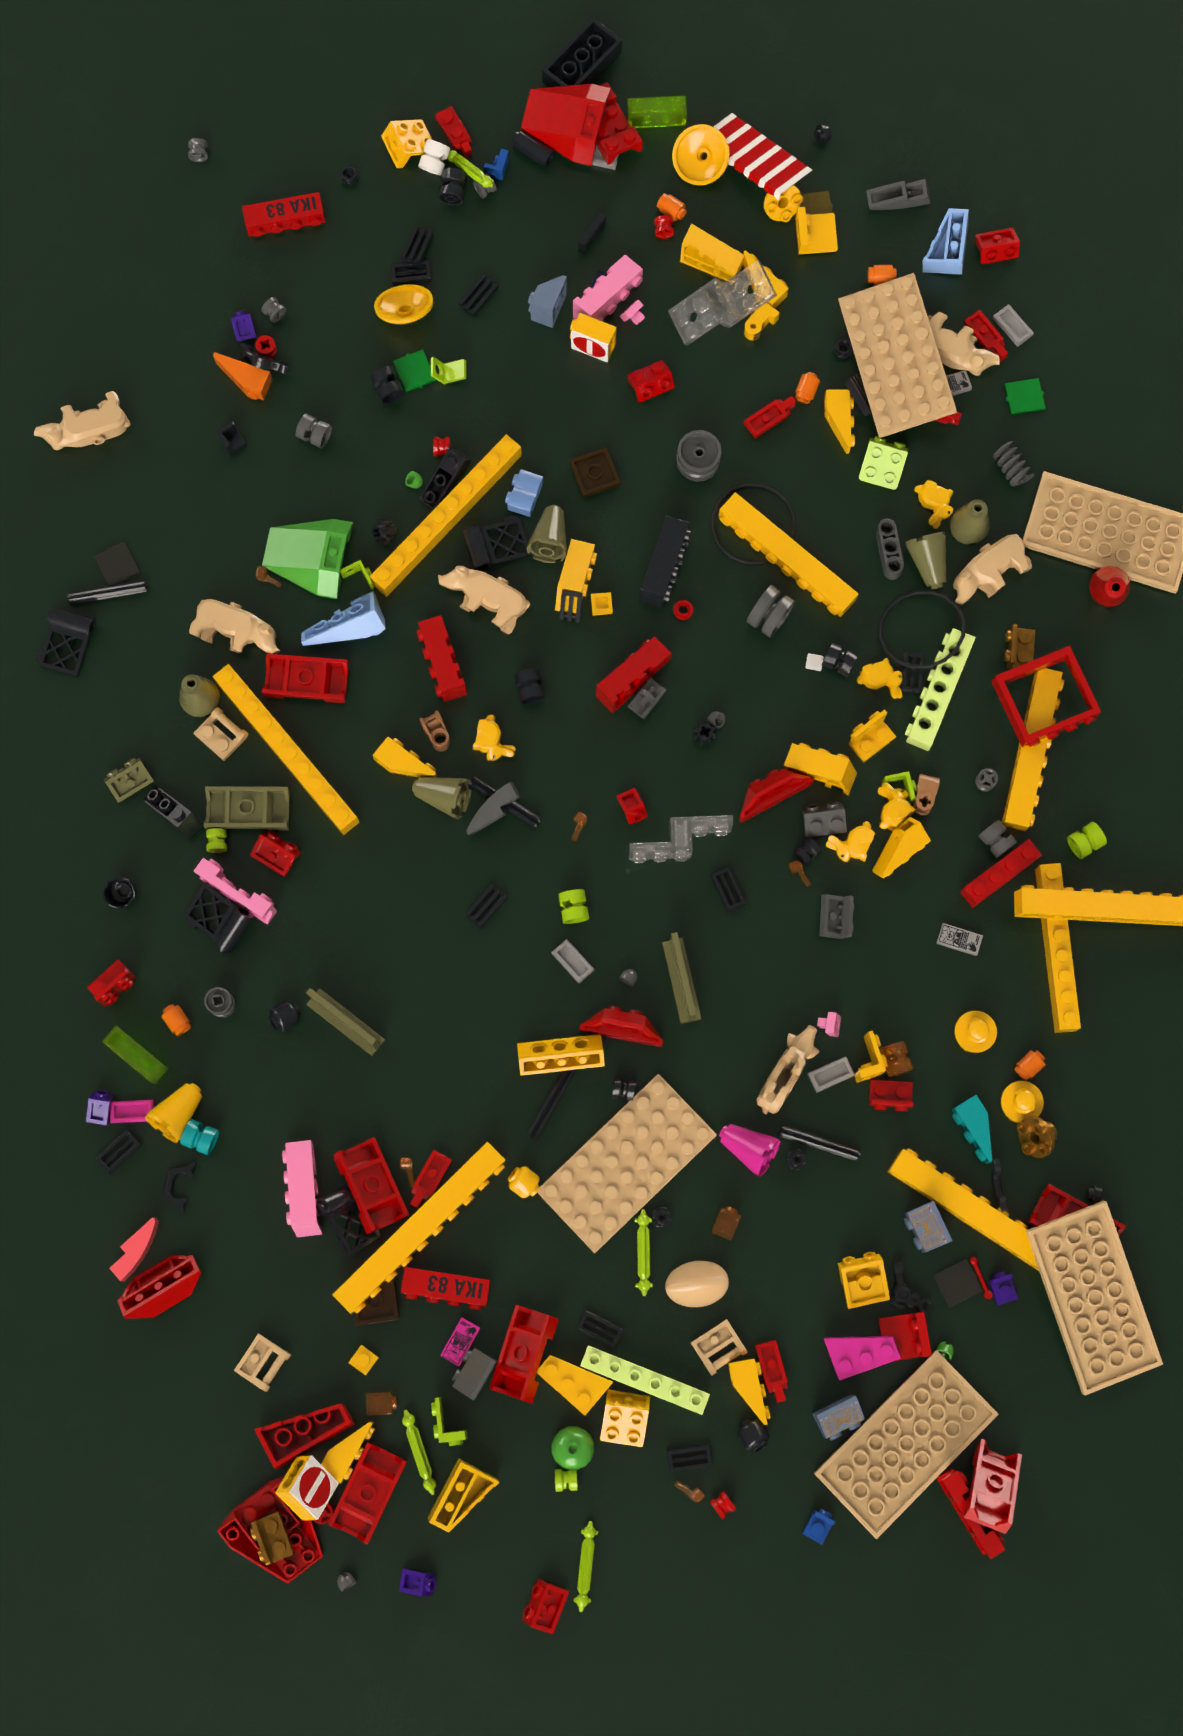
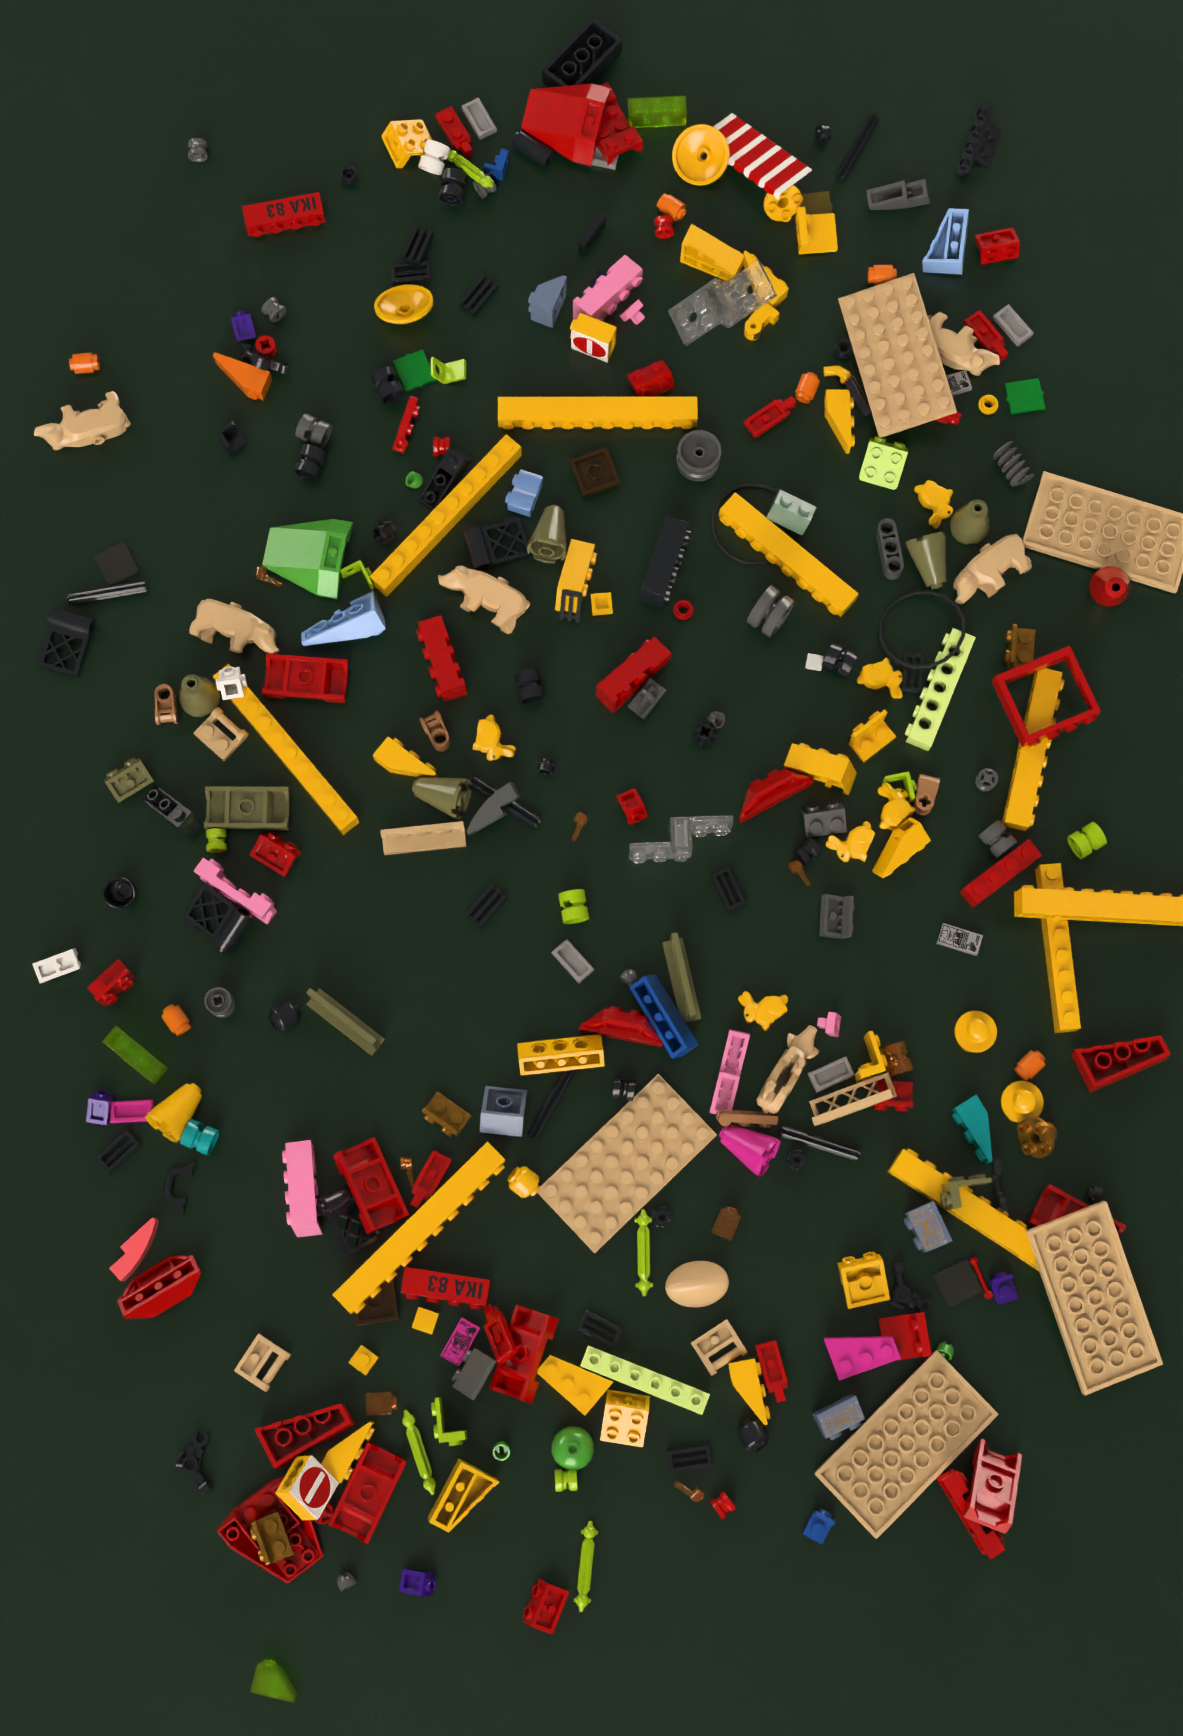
none -> white hinge [33,948,81,983]
none -> orange brick [69,352,100,374]
none -> medium nougat piece [154,684,178,725]
none -> black piece [175,1432,213,1495]
none -> white brick [216,667,247,700]
none -> clear neon green slope [250,1659,297,1703]
none -> black wheel [294,444,327,482]
none -> tan fence [380,821,466,855]
none -> red hinge [392,396,420,454]
none -> yellow tile [412,1307,439,1334]
none -> pearl gold bracket [422,1092,472,1137]
none -> light grey tile [462,97,497,140]
none -> sand blue slope [480,1086,527,1137]
none -> red hinge [483,1304,518,1364]
none -> bright green hinge [493,1441,510,1461]
none -> yellow brick [498,397,698,429]
none -> black plate [536,758,556,775]
none -> blue brick [629,974,698,1059]
none -> bright pink slope [709,1029,750,1114]
none -> medium nougat plate [716,1110,778,1128]
none -> yellow animal [738,991,788,1031]
none -> sand green slope [766,489,816,535]
none -> tan fence [809,1072,897,1126]
none -> yellow arm [823,366,851,384]
none -> black axle [836,114,879,181]
none -> olive bracket [940,1174,992,1210]
none -> black bracket [956,103,1002,176]
none -> yellow plate [978,395,998,415]
none -> red wedge [1071,1035,1171,1093]

